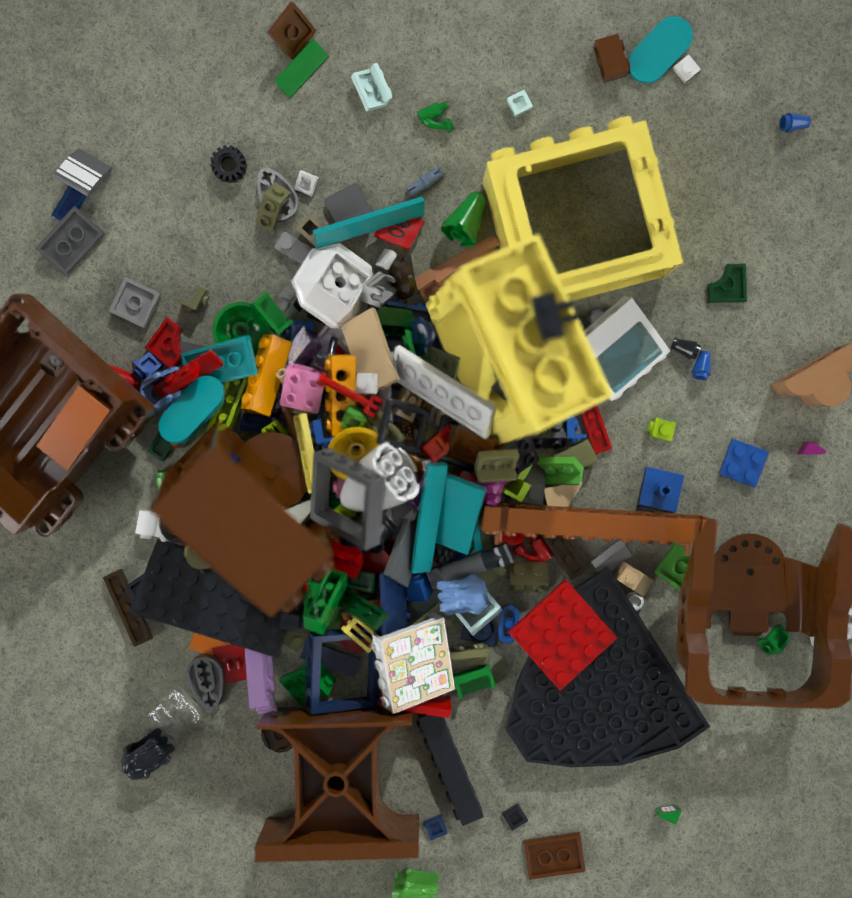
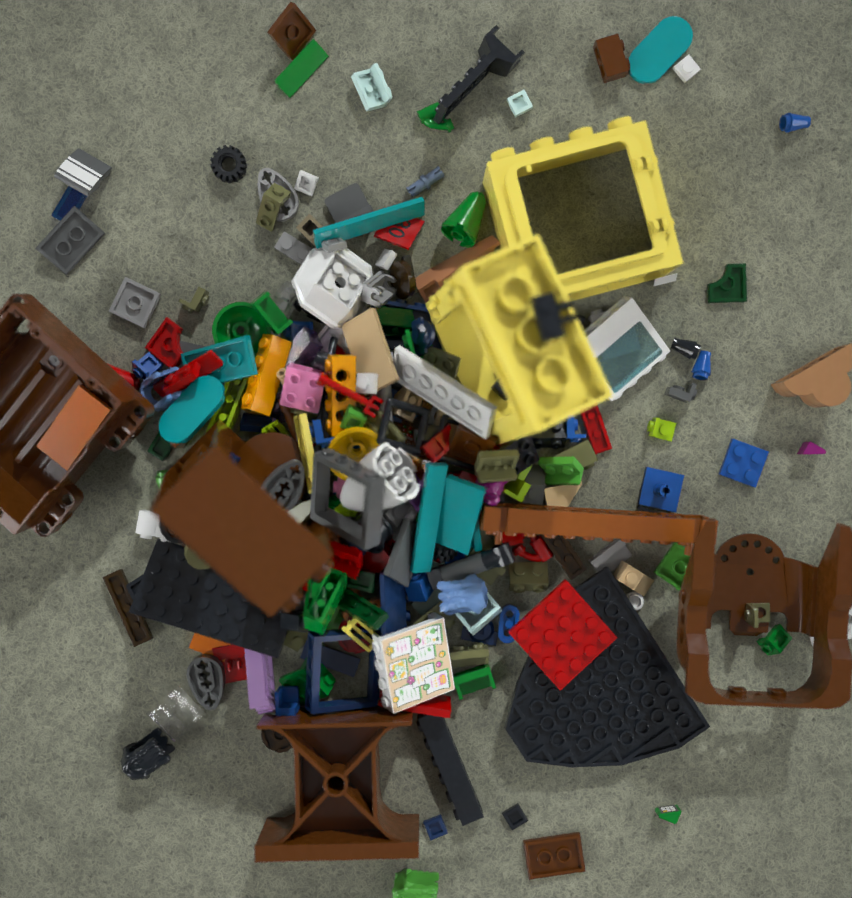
none -> dark grey piece [261,459,304,511]
none -> blue panel [275,686,300,716]
none -> light grey tile [321,237,347,253]
none -> black hinge [433,25,525,124]
none -> white sticker [654,273,677,286]
none -> dark grey bracket [664,383,697,403]
none -> olive bracket [744,603,770,628]

